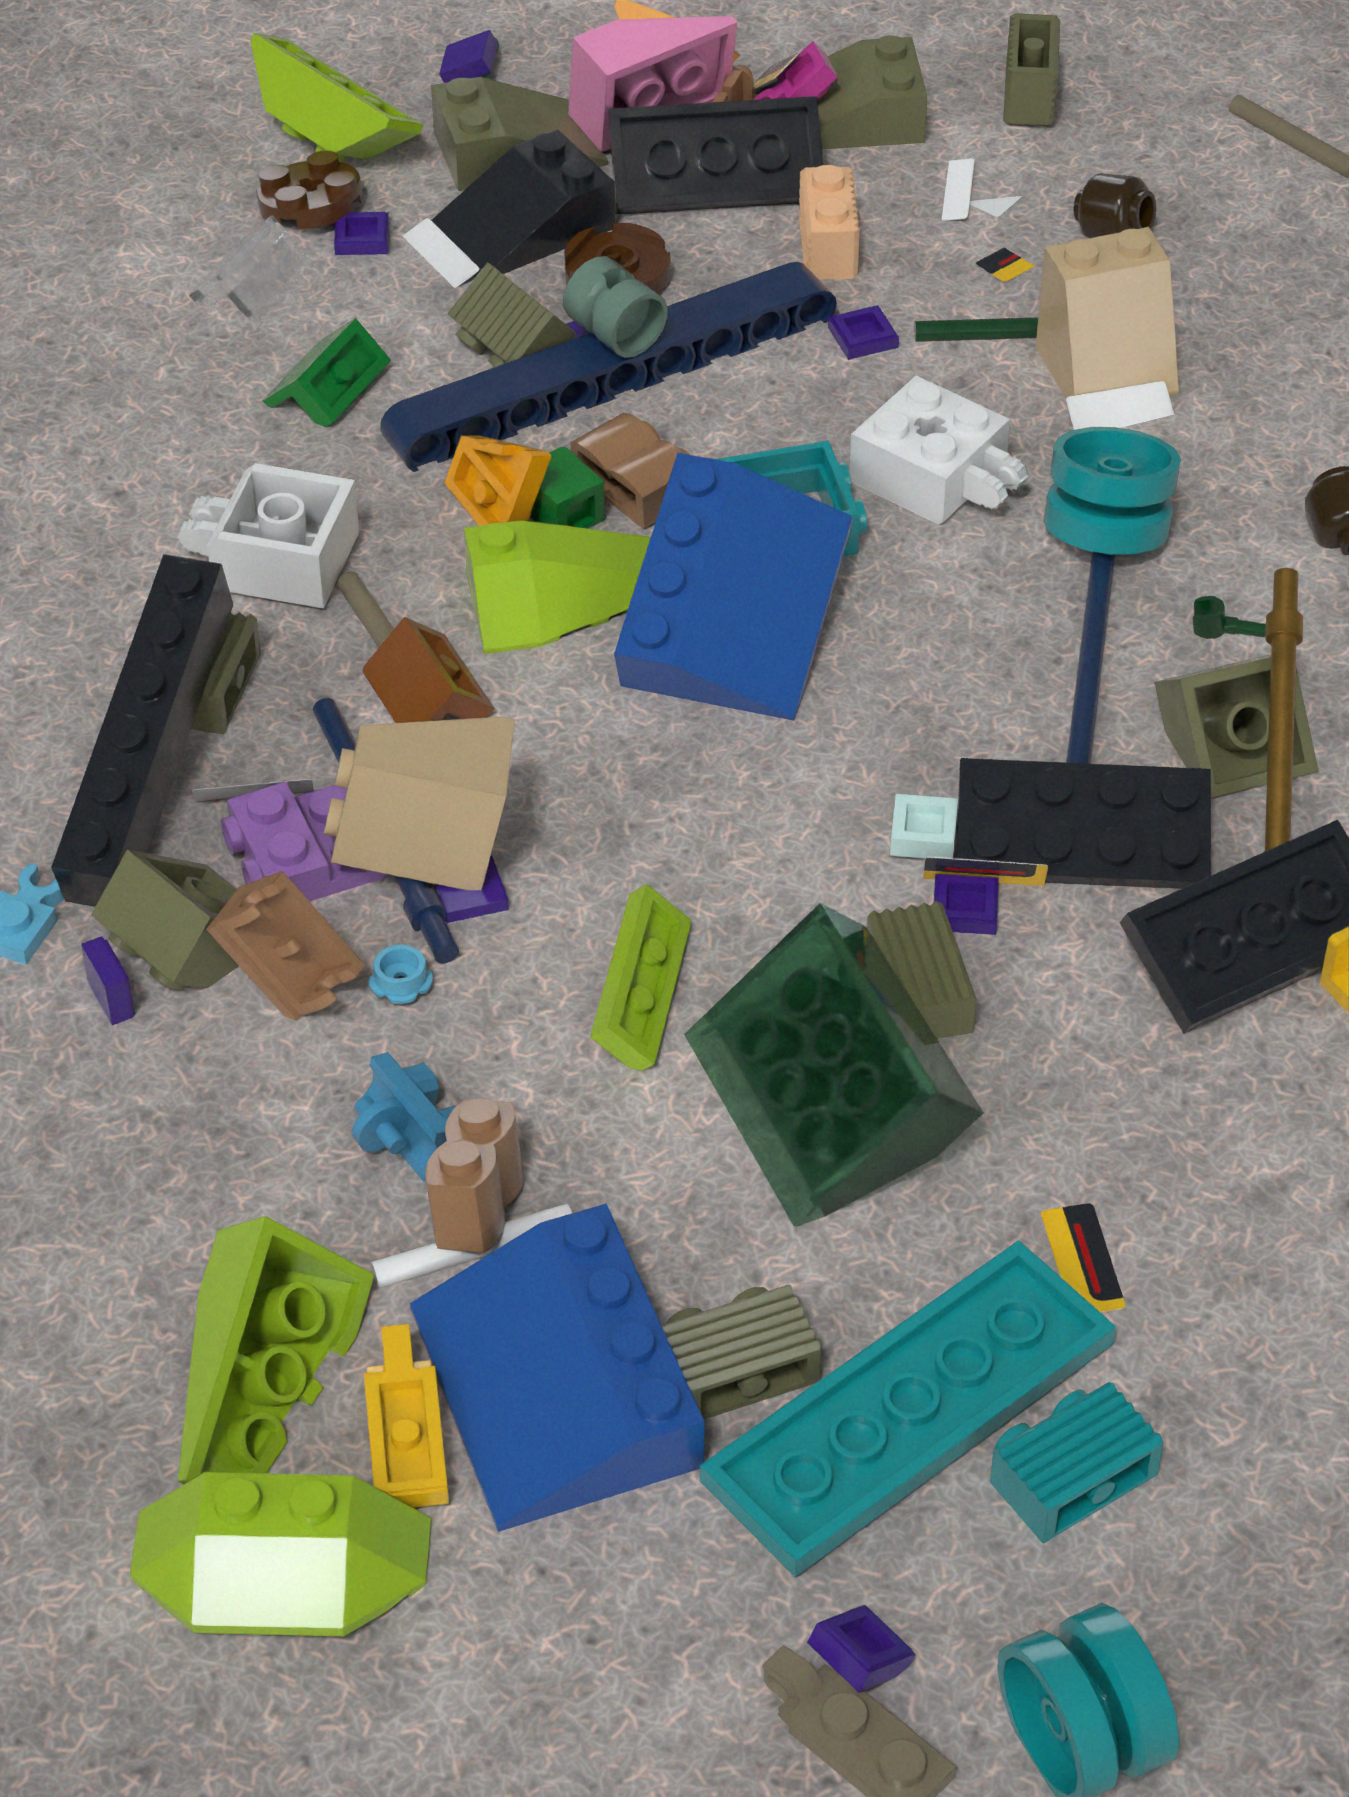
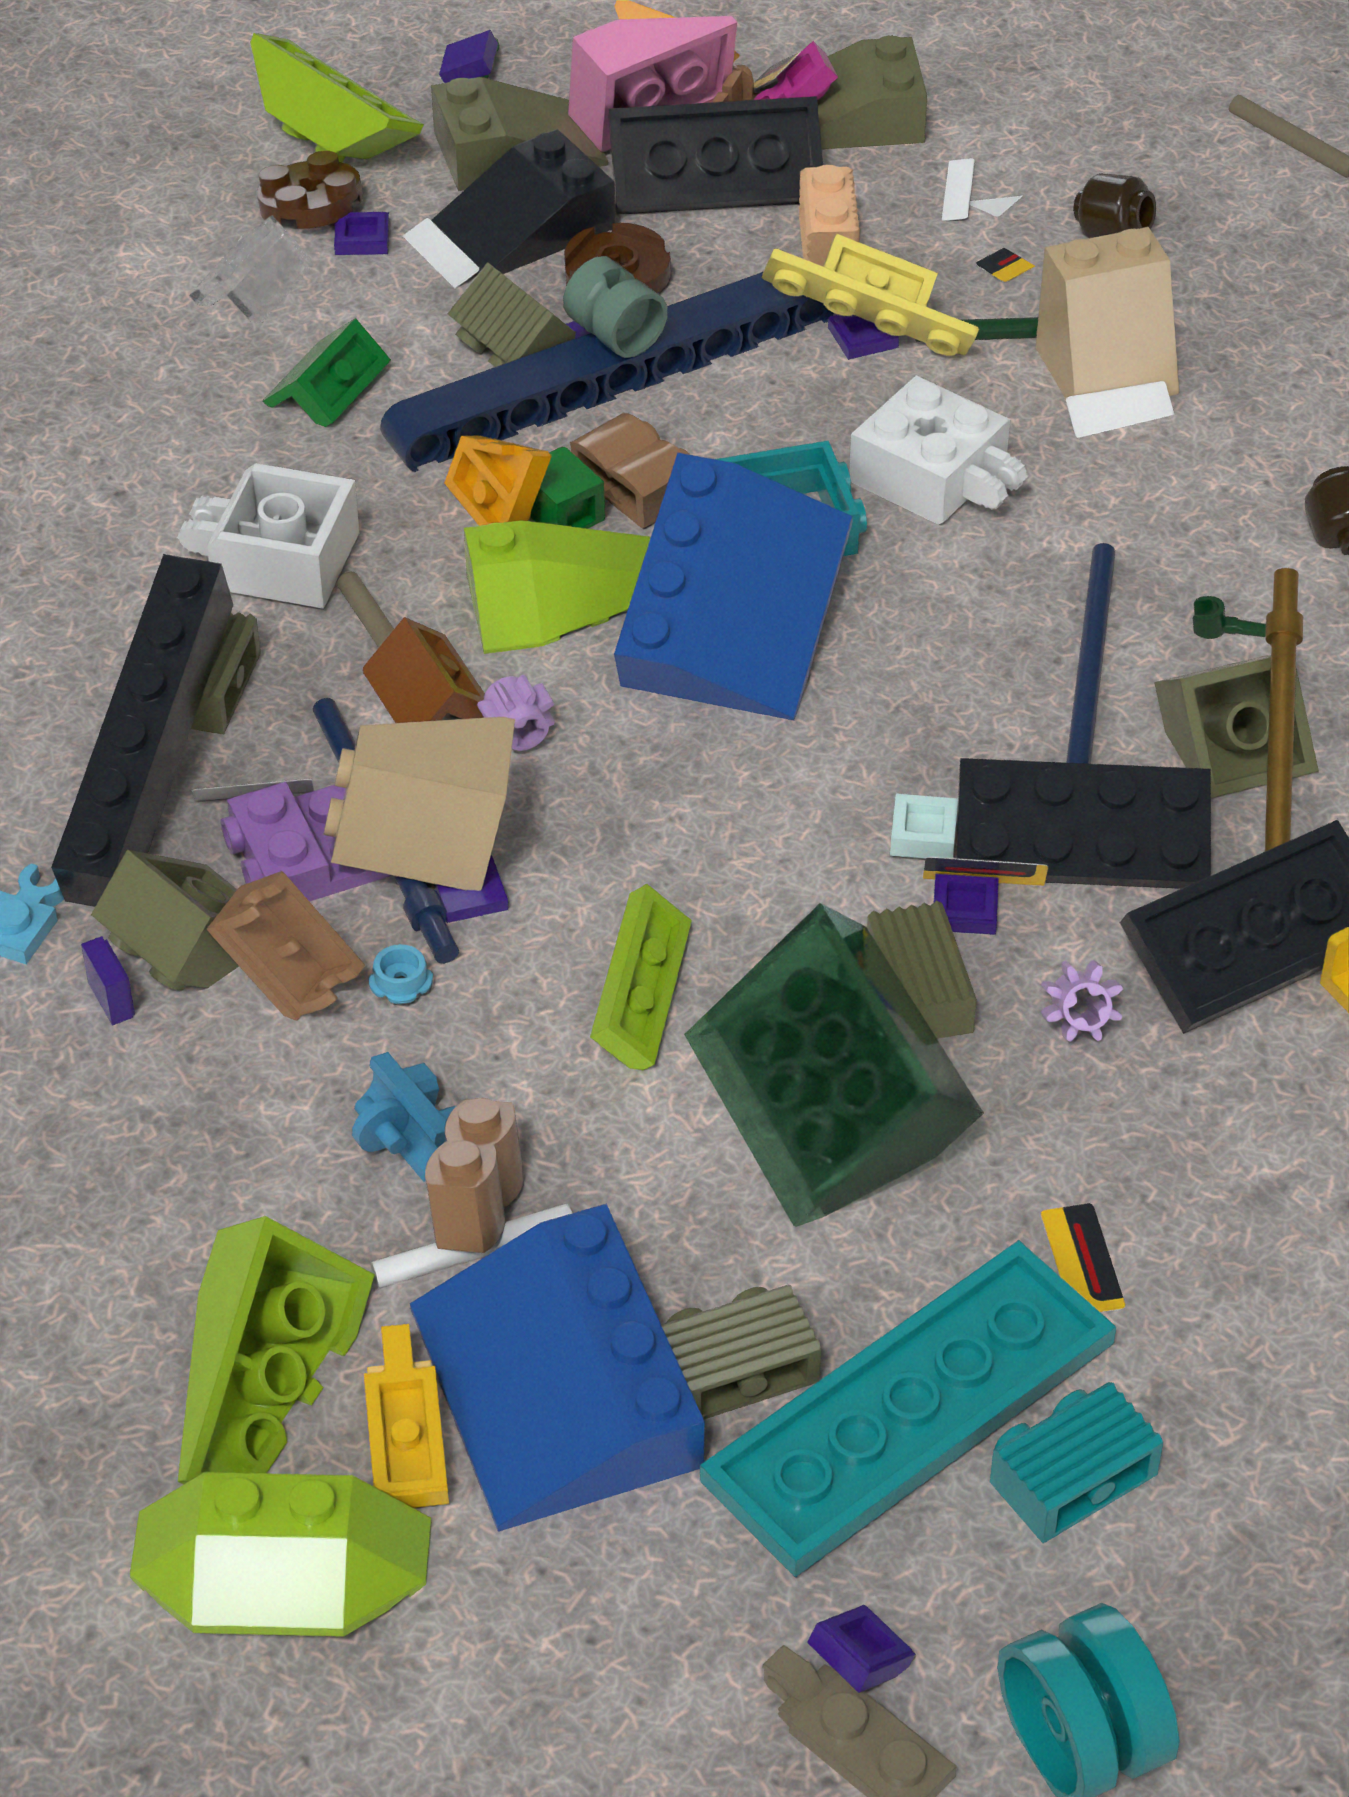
olive brick [1003,13,1060,126] -> none
teal wheel [1044,427,1181,555] -> none
none -> lavender gear [477,675,555,751]
none -> light yellow bracket [762,234,979,356]
none -> lavender gear [1041,960,1123,1042]

